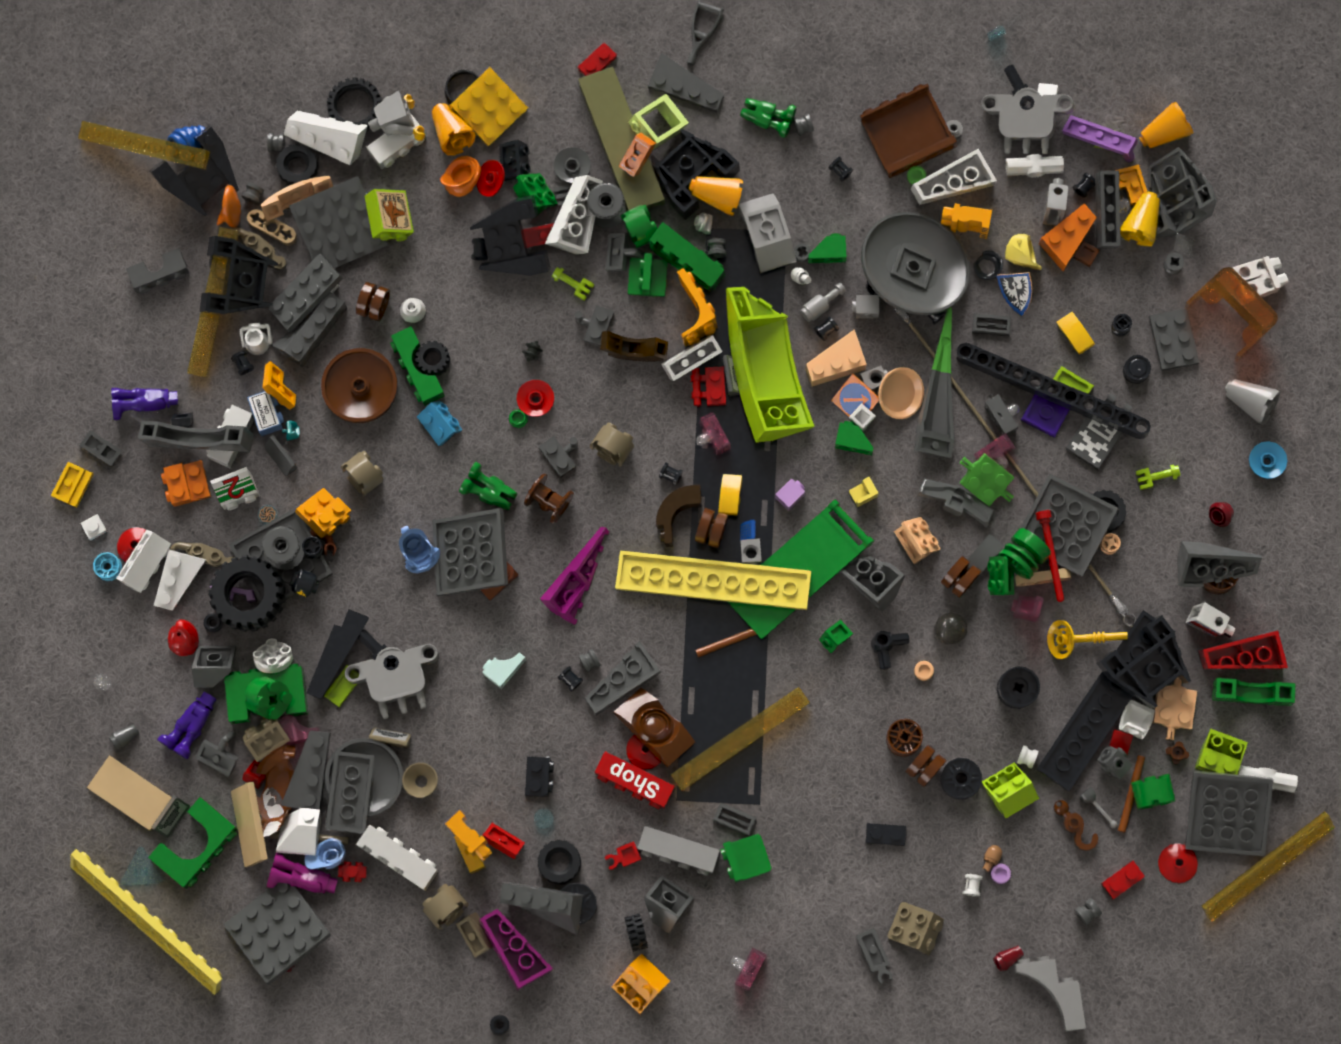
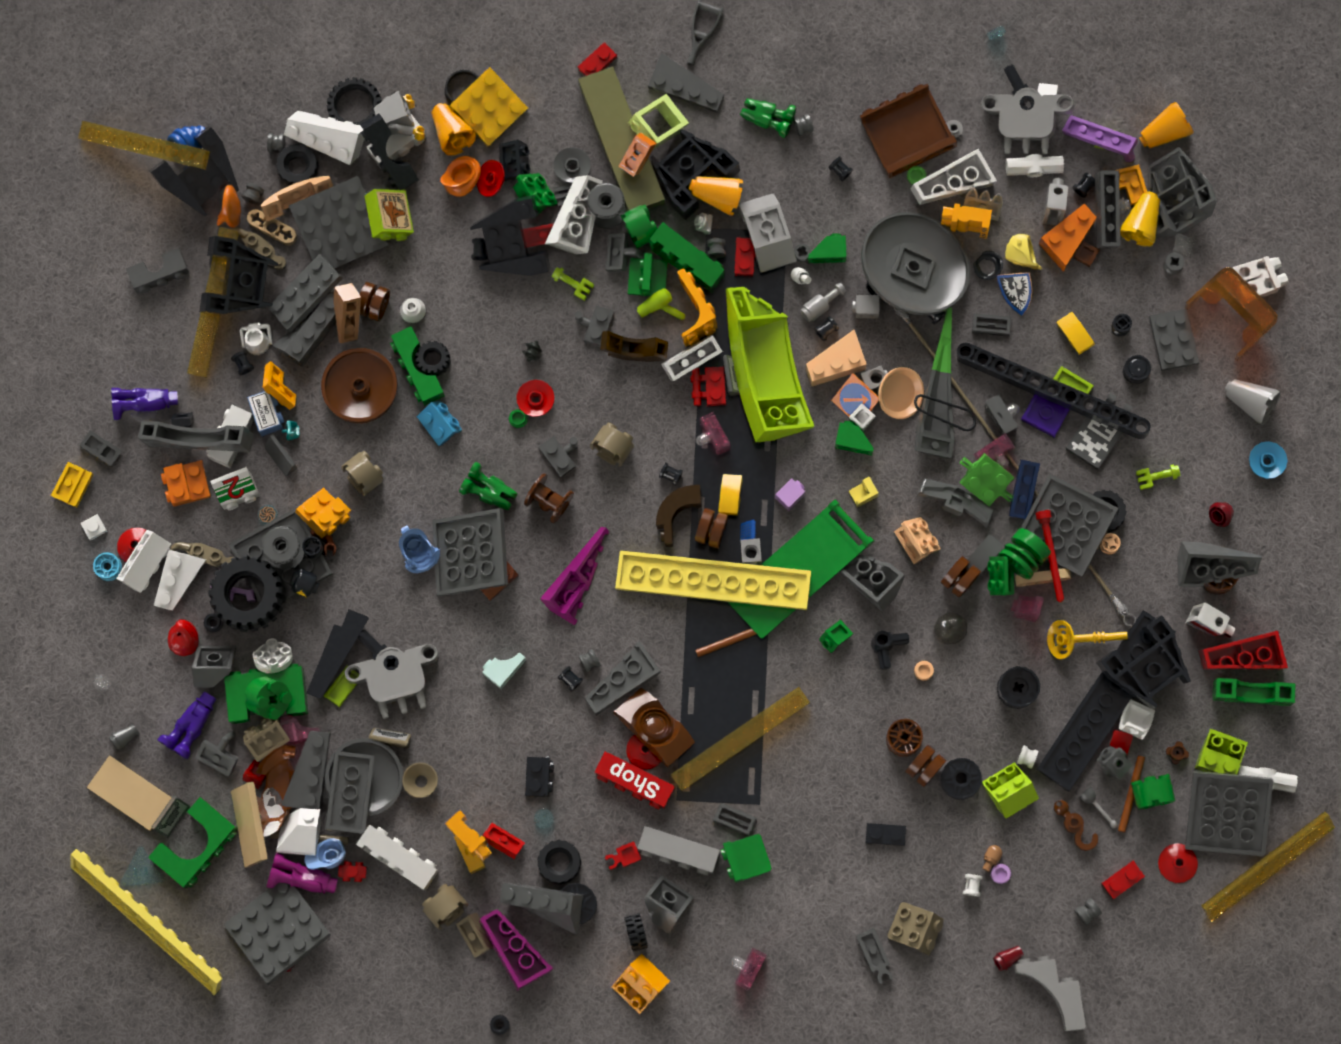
light nougat plate [1152,677,1197,740] -> none
none -> medium nougat slope [333,283,361,344]
none -> black arch [360,113,419,190]
none -> lime piece [637,288,685,320]
none -> red plate [735,237,755,277]
none -> black piece [914,394,976,432]
none -> light grey plate [963,187,1003,221]
none -> dark blue plate [1008,459,1040,519]

